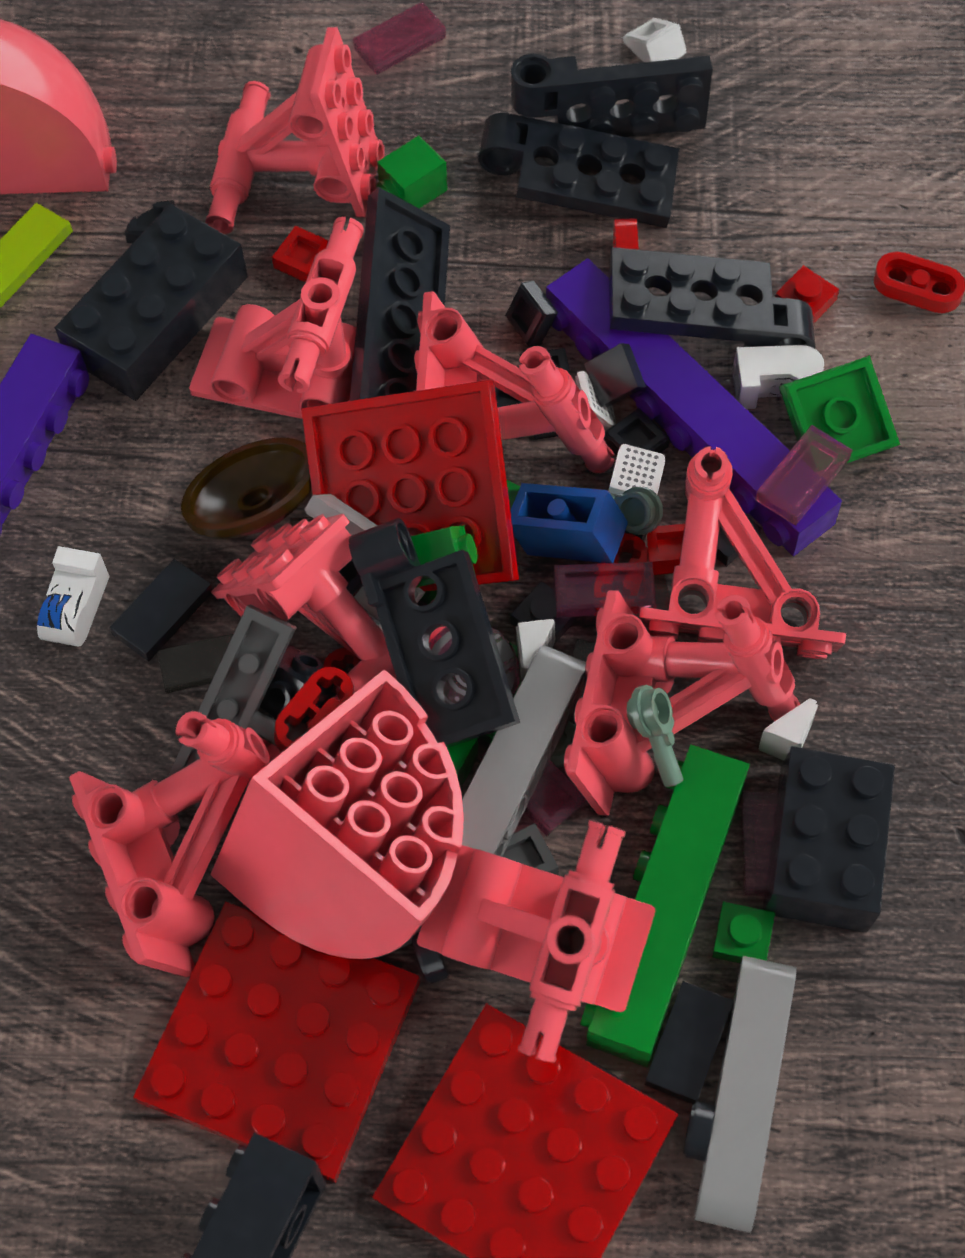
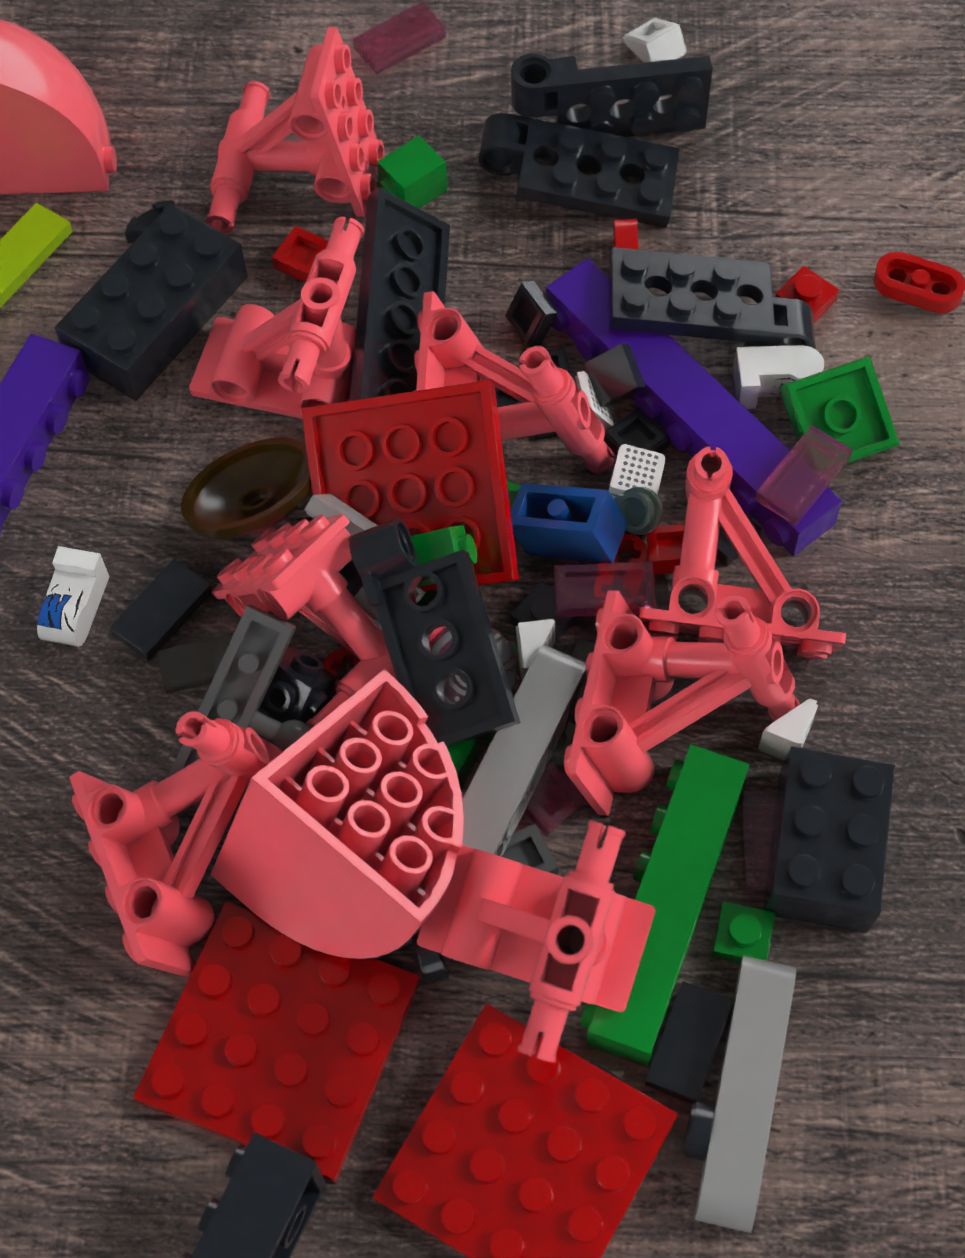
red beam [273,667,354,752] -> none
sand green plate [627,685,684,787] -> none

